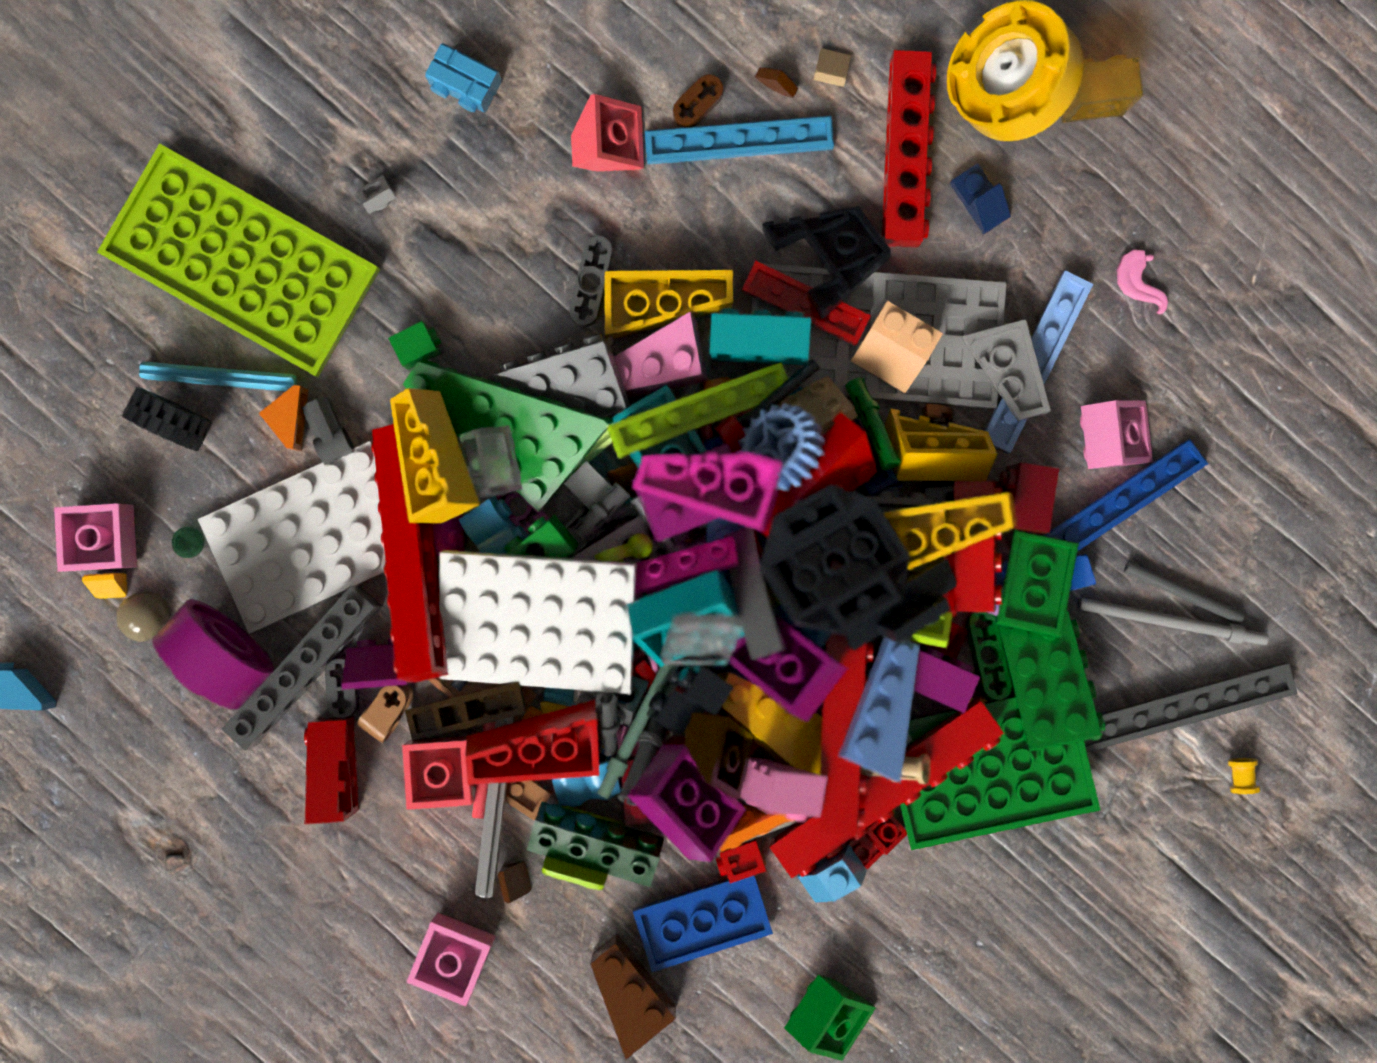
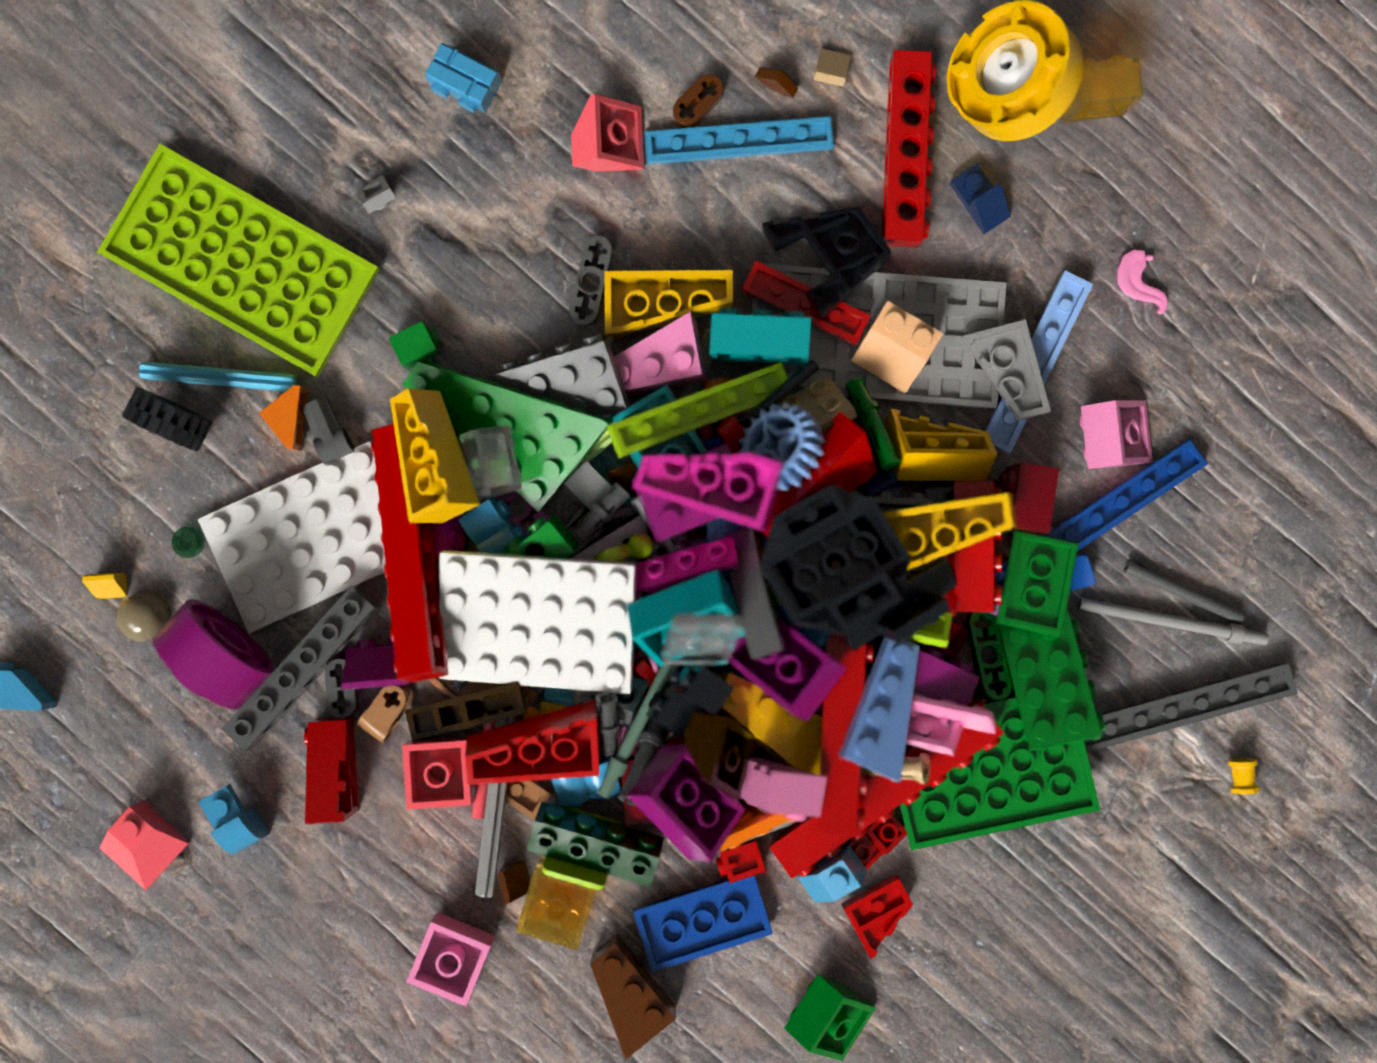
bright pink brick [54,503,137,572] -> none
reddish brown tile [922,403,954,423] -> none
none -> coral slope [100,800,190,890]
none -> dark azure brick [199,784,269,854]
none -> clear yellow brick [515,861,595,950]
none -> red wing [841,874,913,959]
none -> bright pink bracket [906,692,997,755]

